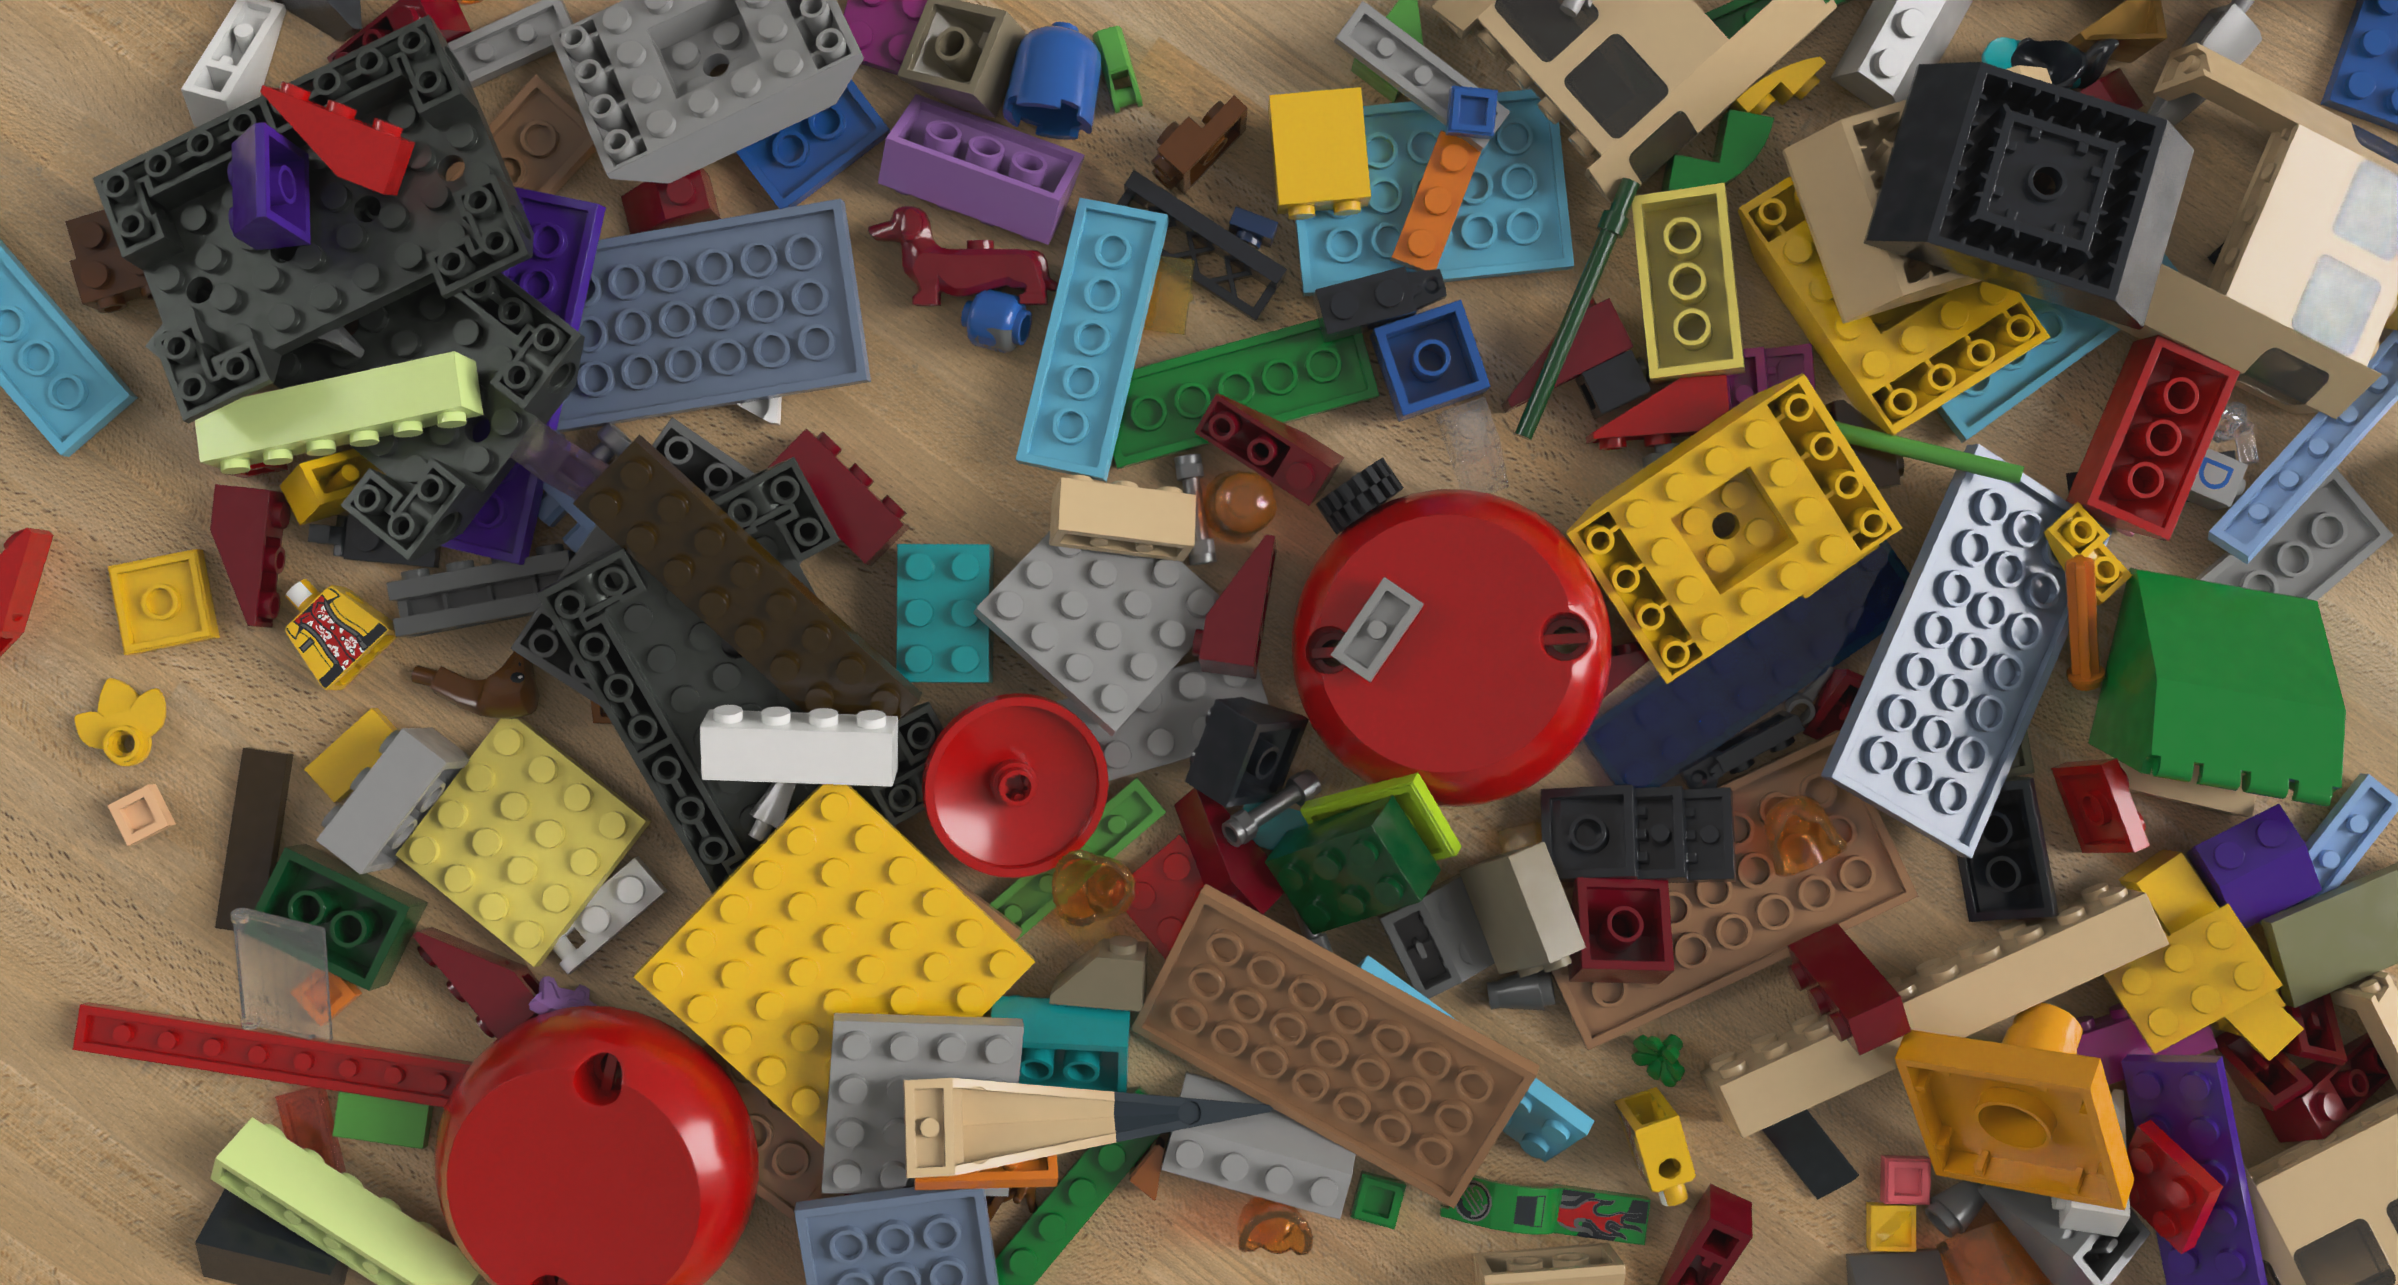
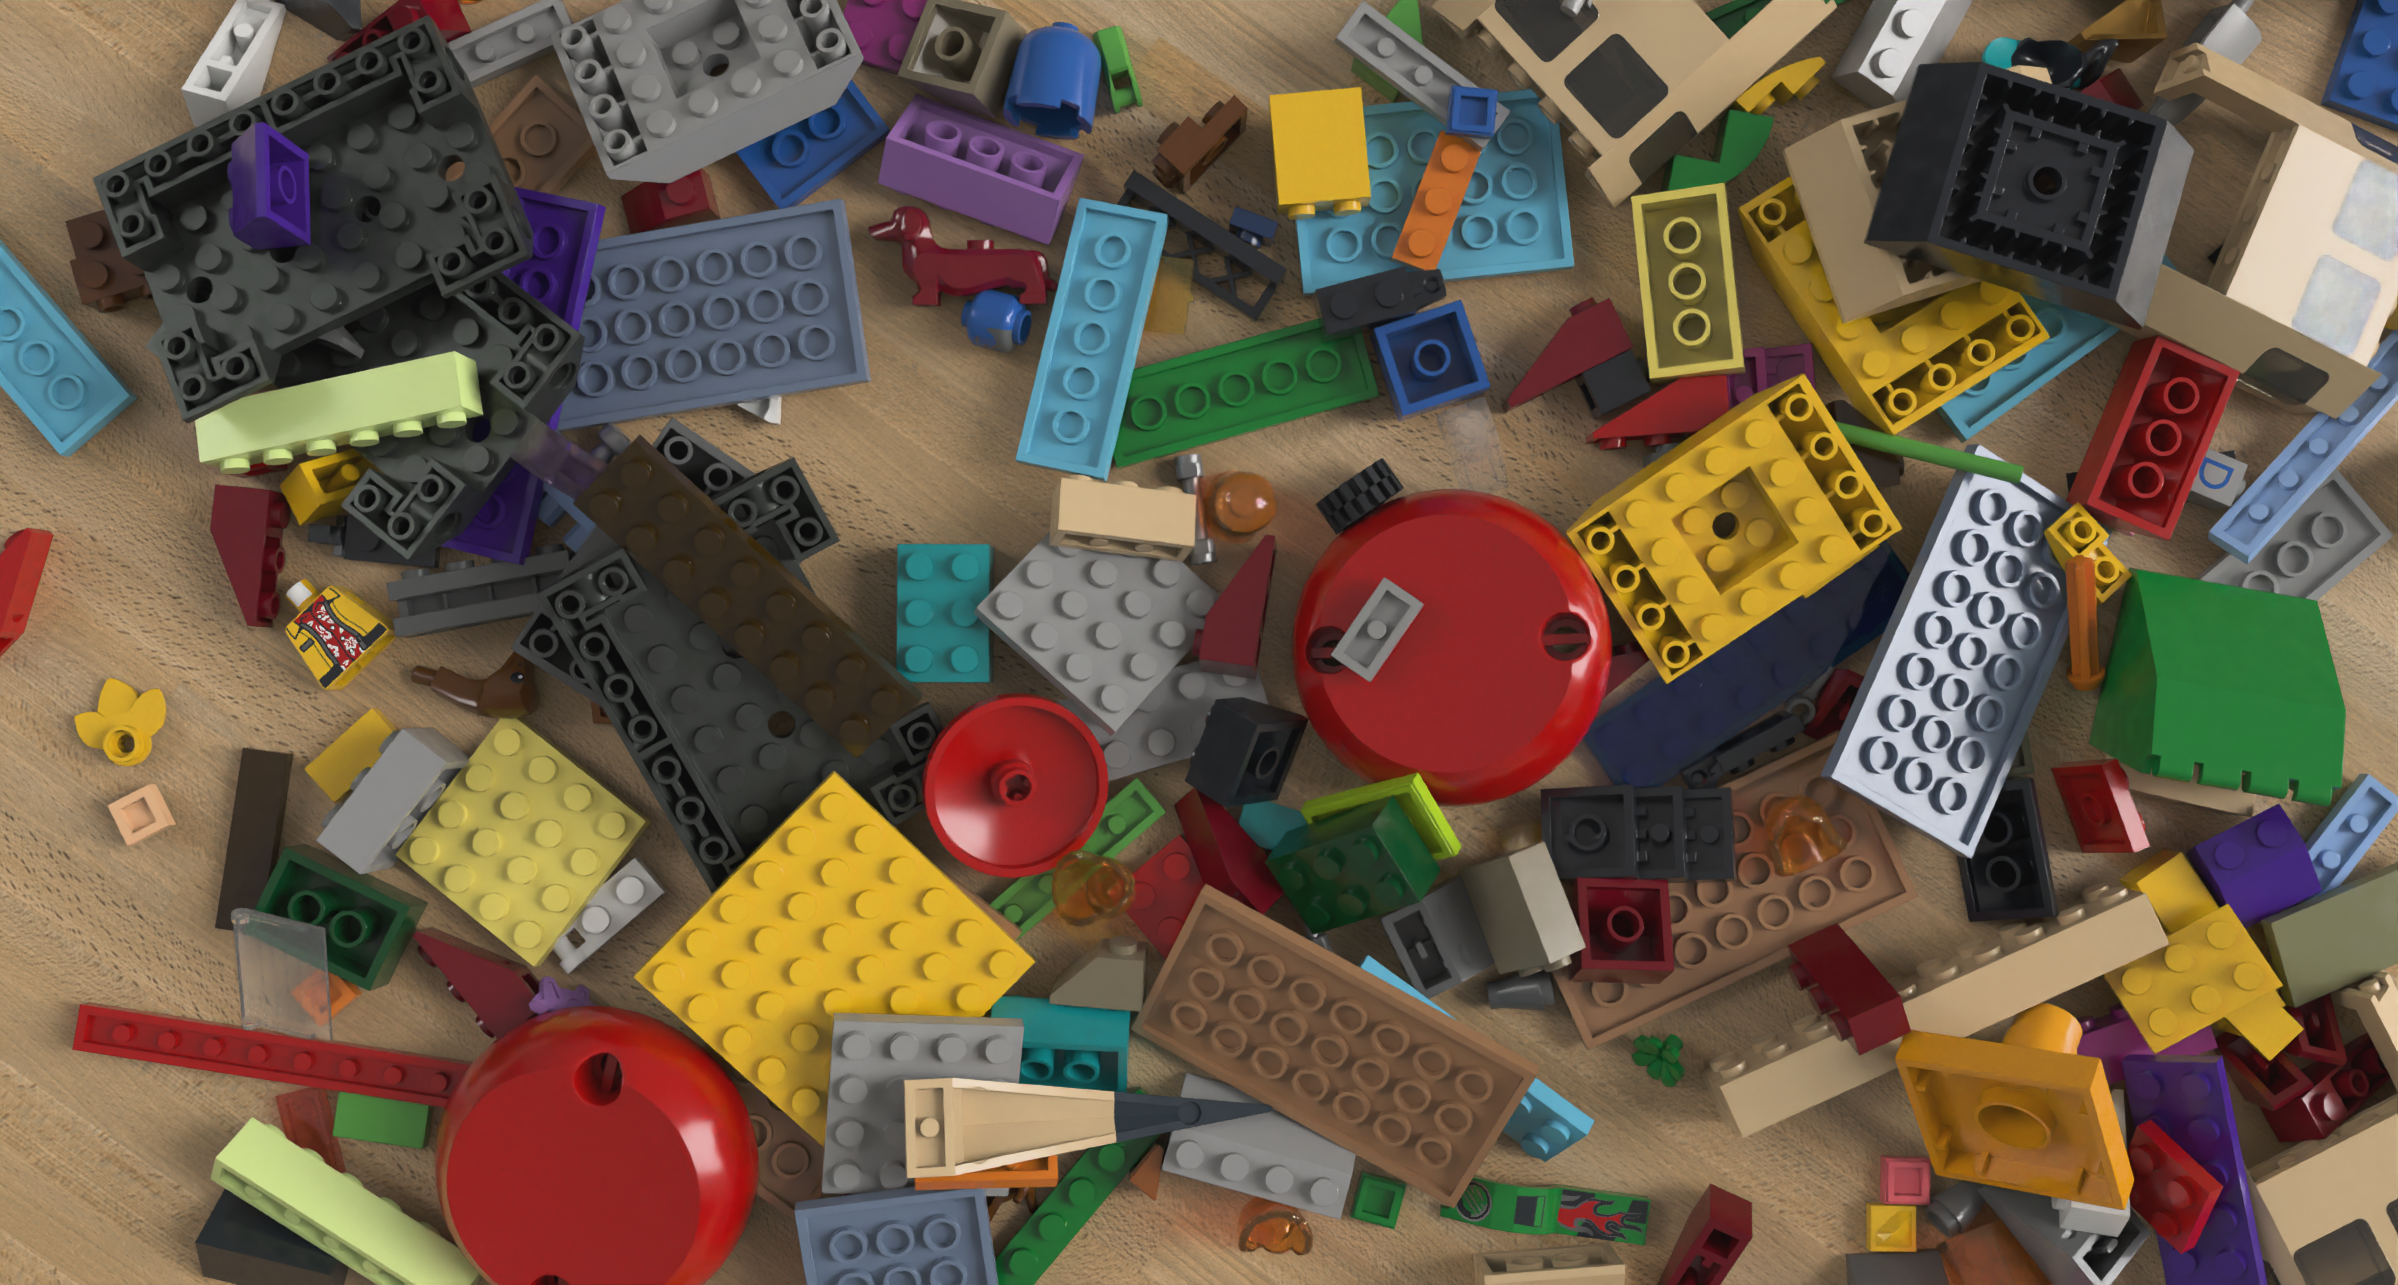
yellow tile [108,549,220,656] -> none
red slope [260,81,415,196] -> none
white brick [700,705,898,787] -> none
light grey piece [749,782,797,842] -> none
dark red brick [768,428,909,566] -> none
dark red slope [1194,393,1344,506] -> none
flat silver bar [1222,769,1321,847] -> none
dark green bar [1514,178,1640,440] -> none
yellow torso [1614,1087,1696,1206] -> none
black slope [1762,1109,1859,1200] -> none
clear plate [2212,401,2259,465] -> none

